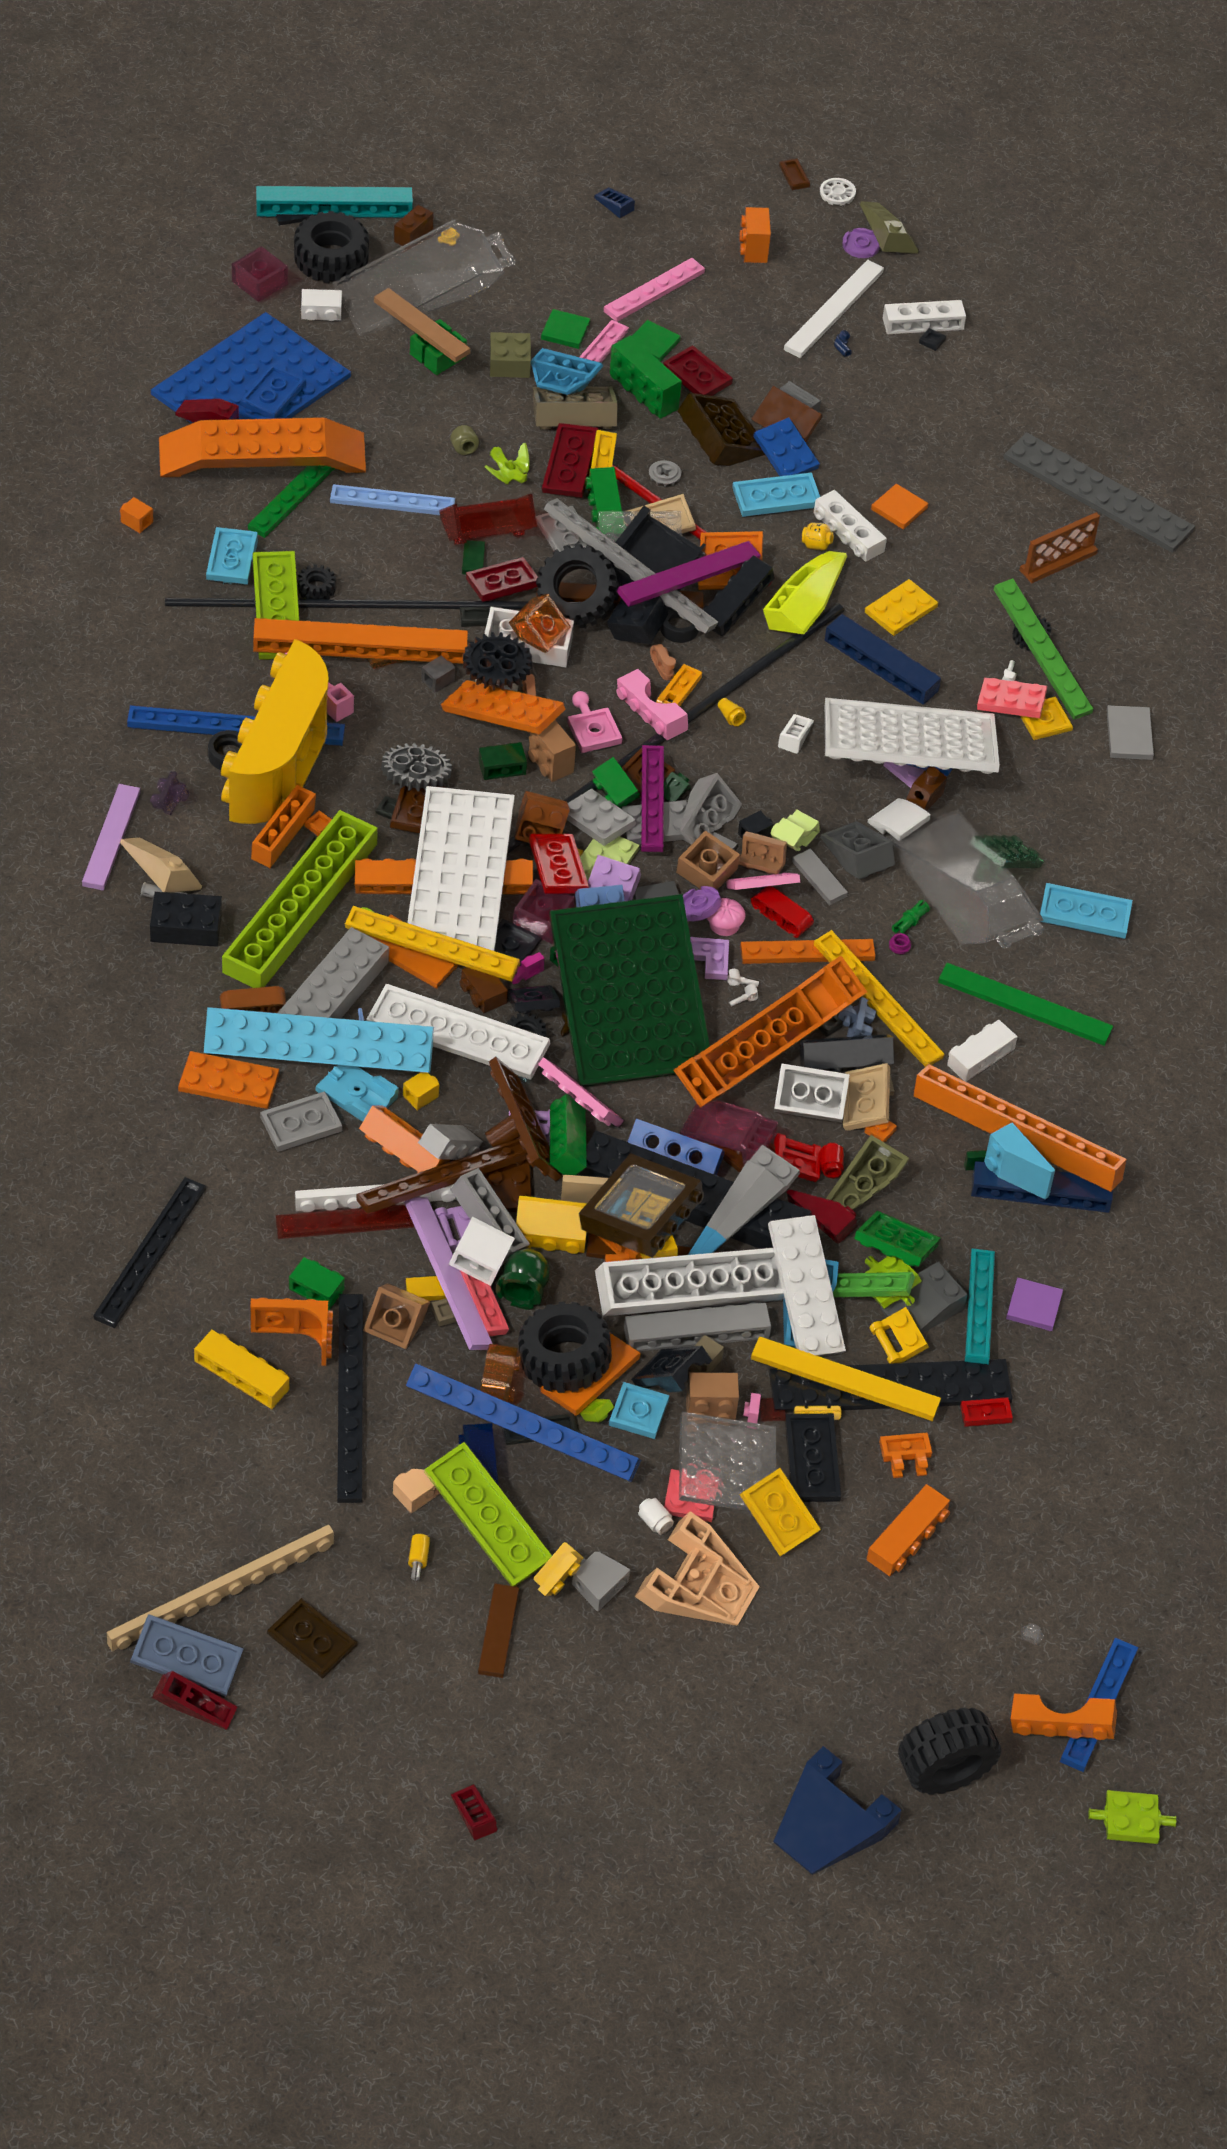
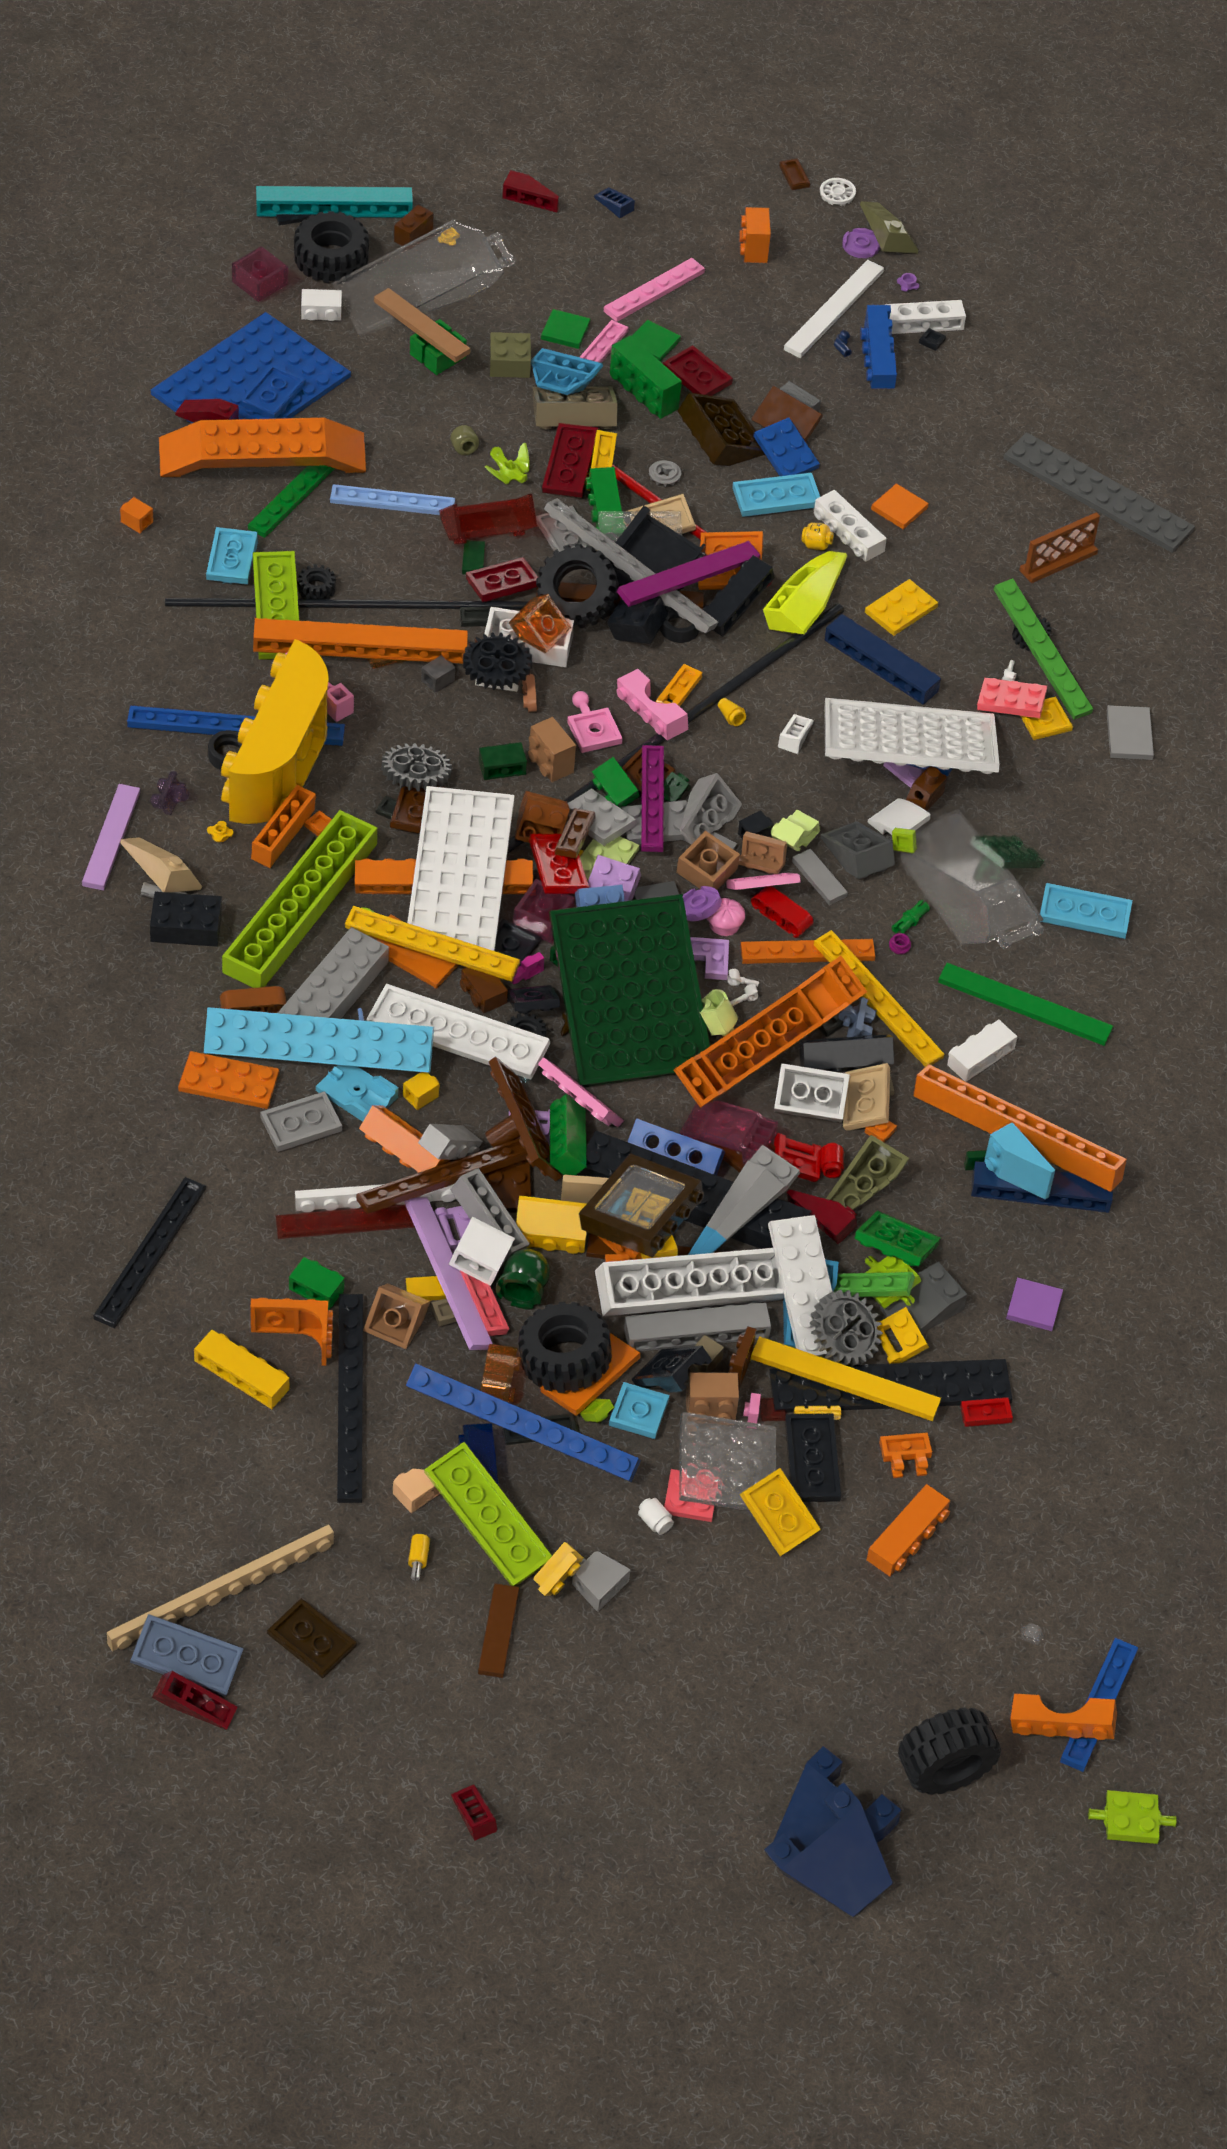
orange plate [441,680,566,734] -> none
light nougat wedge [635,1511,760,1626] -> none
nougat plate [650,644,676,680] -> none
teal tile [965,1249,995,1364] -> none
none -> yellow plate [207,821,233,842]
none -> dark red slope [502,170,559,213]
none -> reddish brown tile [555,808,595,858]
none -> yellowish green brick [700,989,738,1036]
none -> reddish brown plate [729,1326,757,1390]
none -> dark blue wedge [764,1782,893,1917]
none -> dark grey gear [810,1290,883,1367]
none -> blue wedge [860,305,897,388]
none -> lime plate [892,827,917,853]
none -> medium lavender plate [897,273,919,292]

